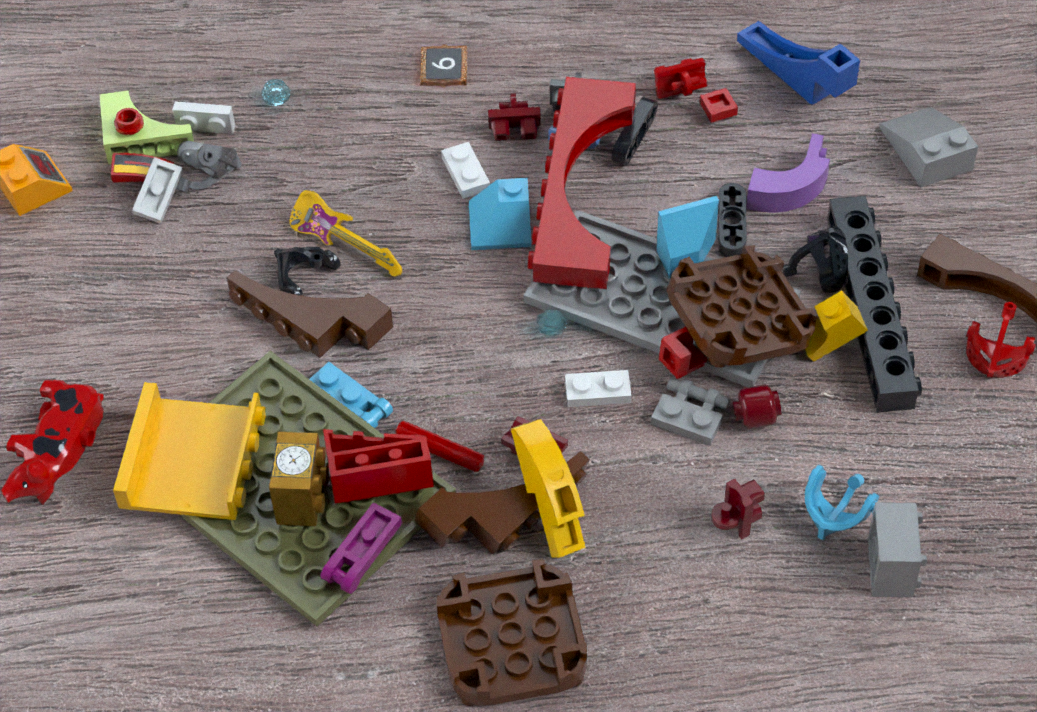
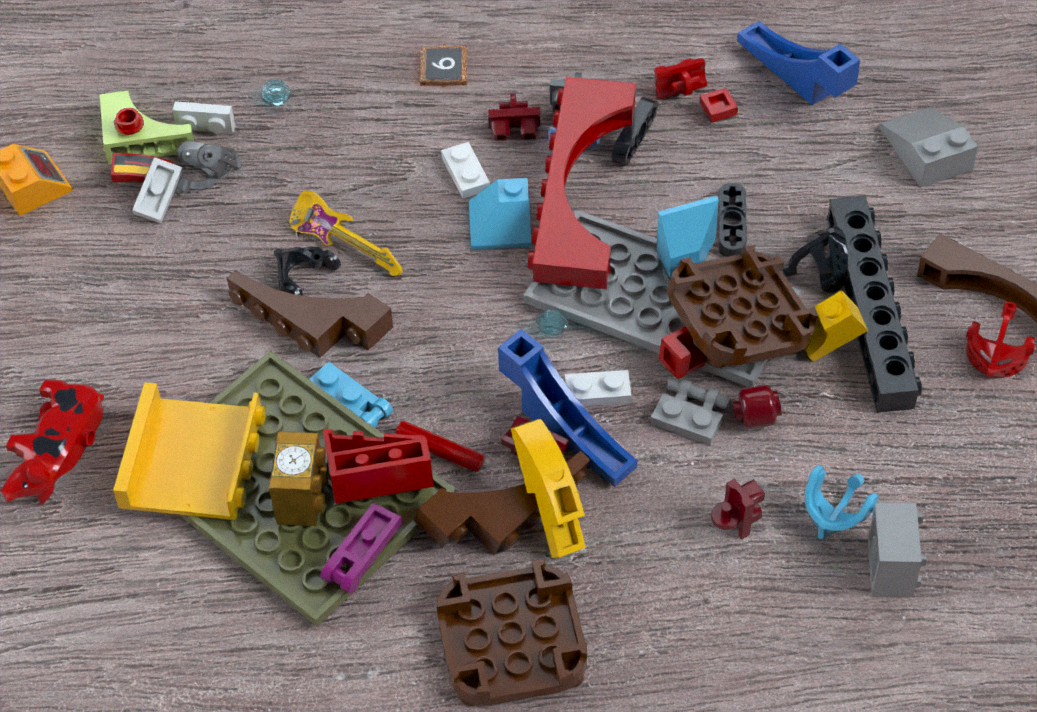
medium lavender arch [746,133,830,213] -> none
none -> blue arch [498,329,637,487]

